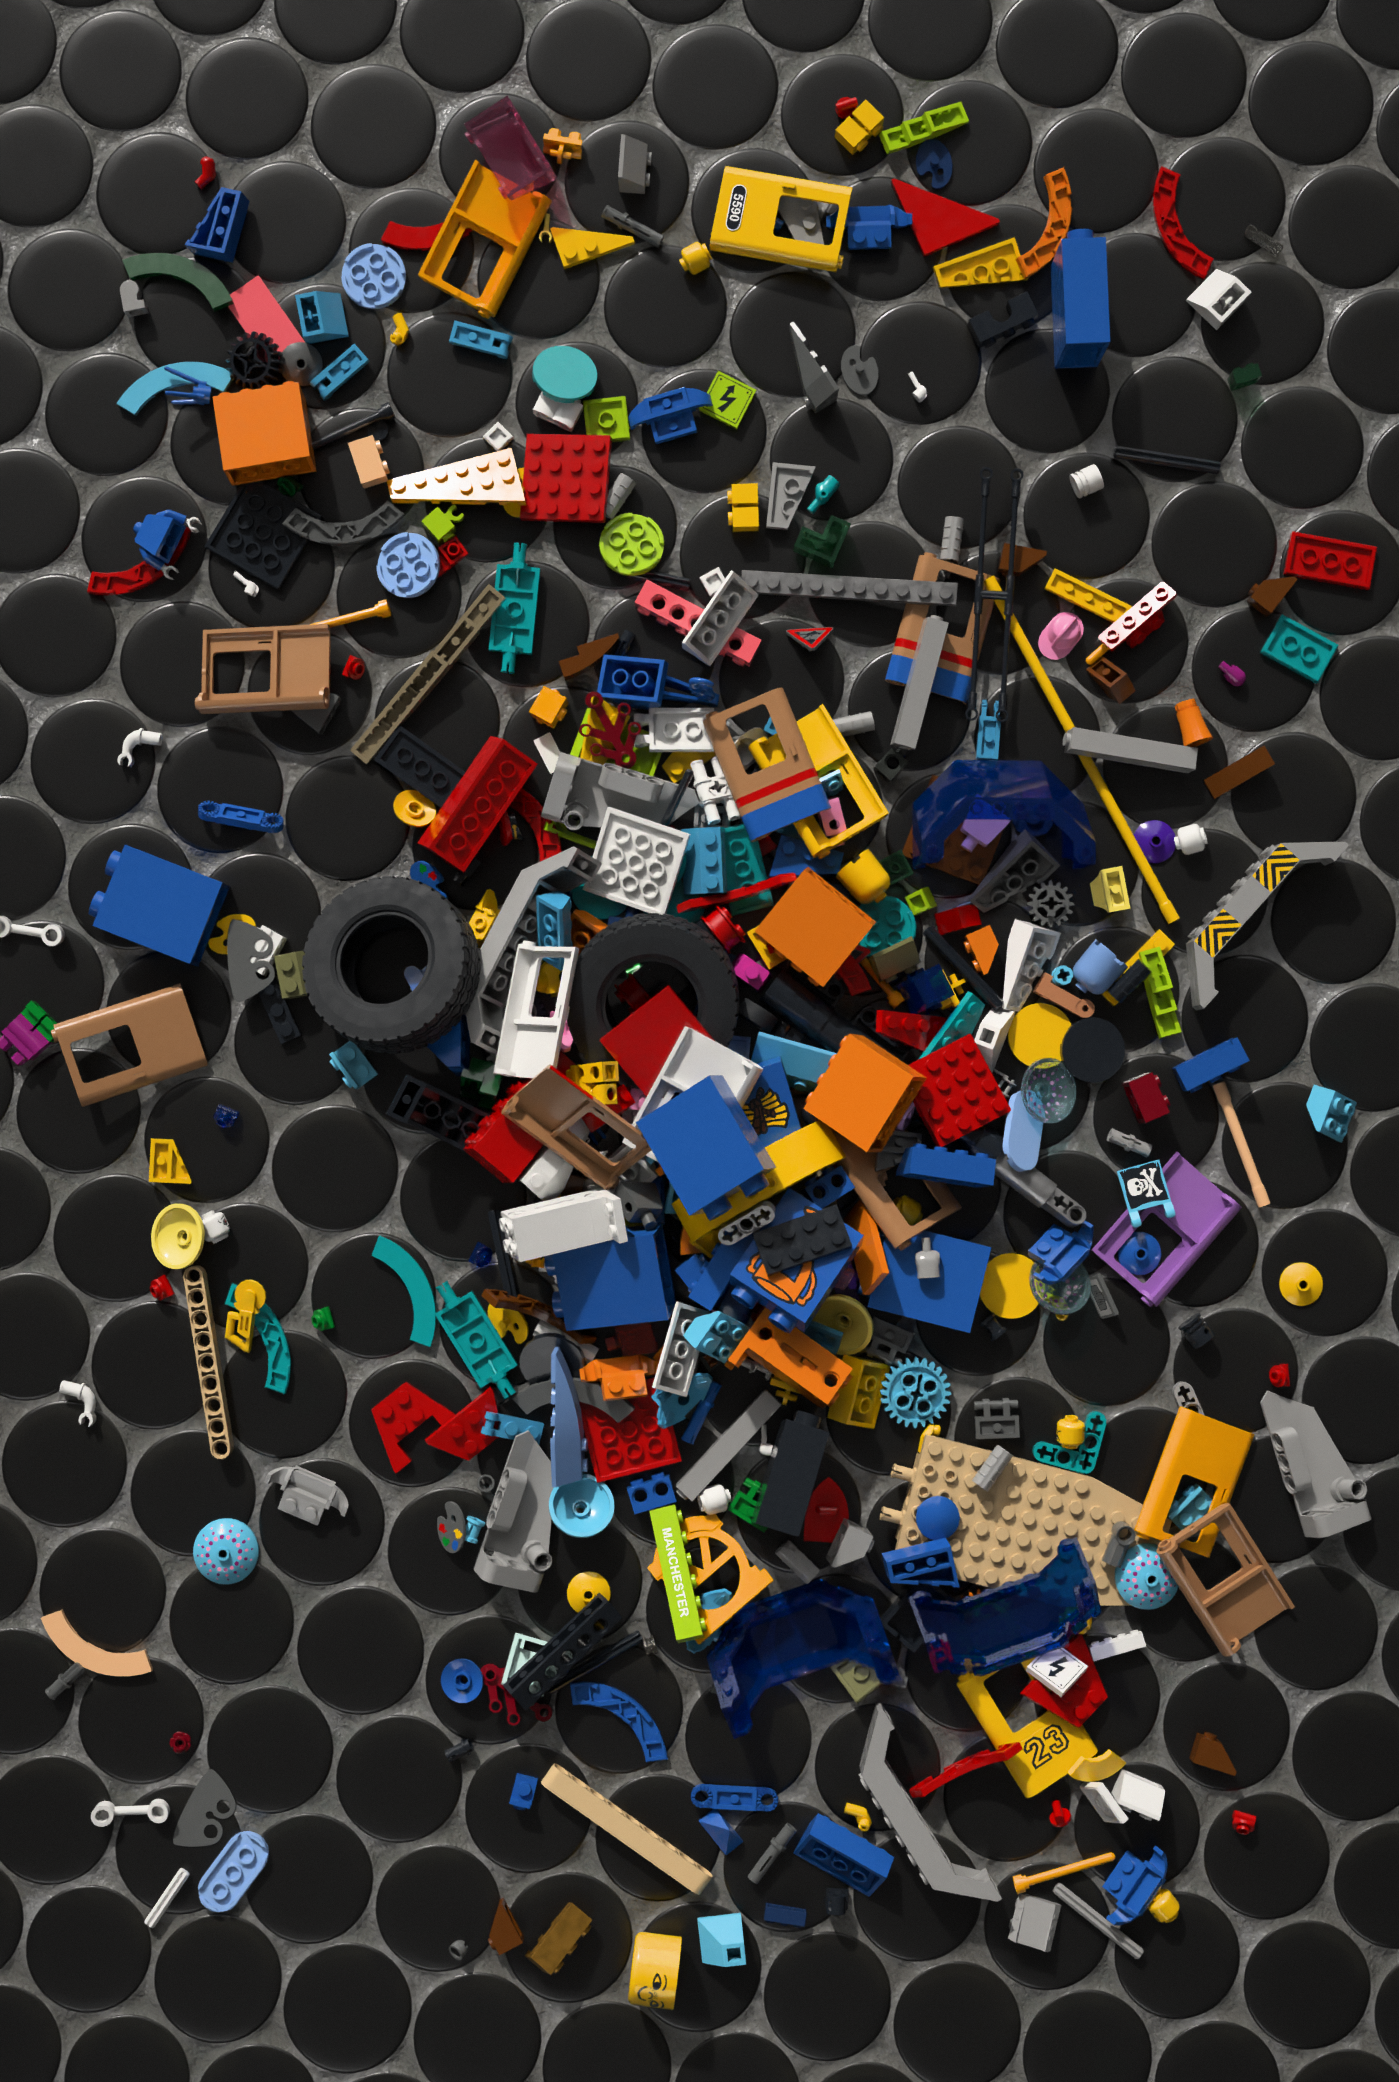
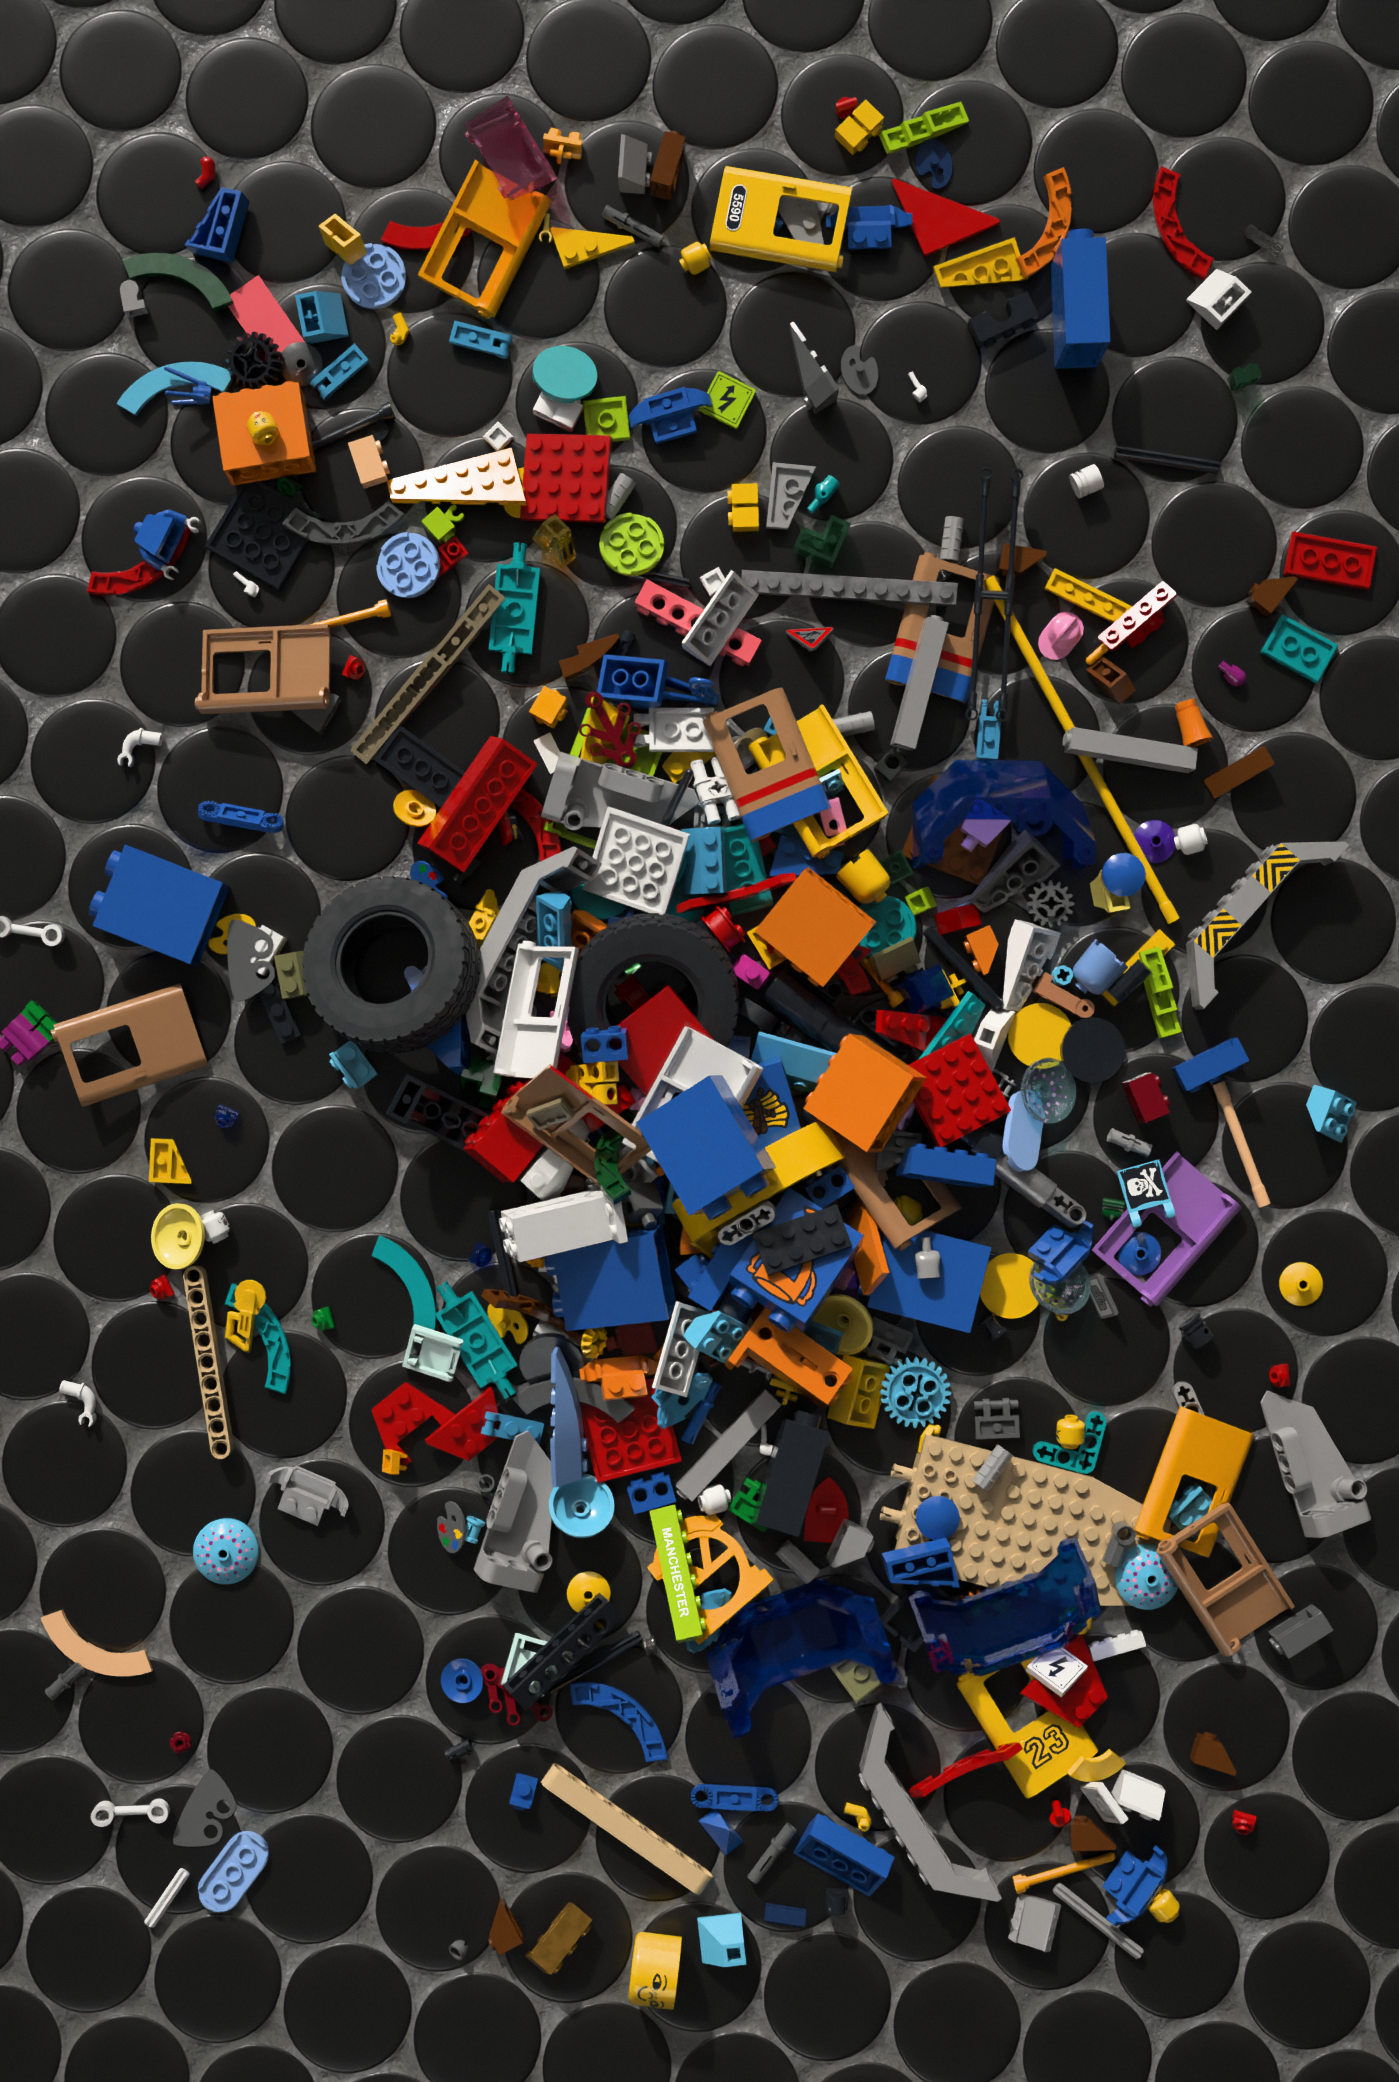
none -> yellow head [246,411,279,445]
none -> yellow piece [319,214,367,265]
none -> light orange tile [382,1449,407,1474]
none -> light aqua container [402,1324,463,1382]
none -> dark tan plate [526,1097,575,1131]
none -> clear yellow slope [532,514,577,569]
none -> blue brick [581,1026,629,1063]
none -> yellow gear [581,1327,608,1359]
none -> dark green tile [594,1109,636,1205]
none -> reddish brown window [650,131,686,201]
none -> reddish brown slope [1068,1815,1116,1851]
none -> blue dish [1102,853,1146,897]
none -> dark green plate [1102,1198,1125,1220]
none -> dark grey window [1268,1604,1334,1659]

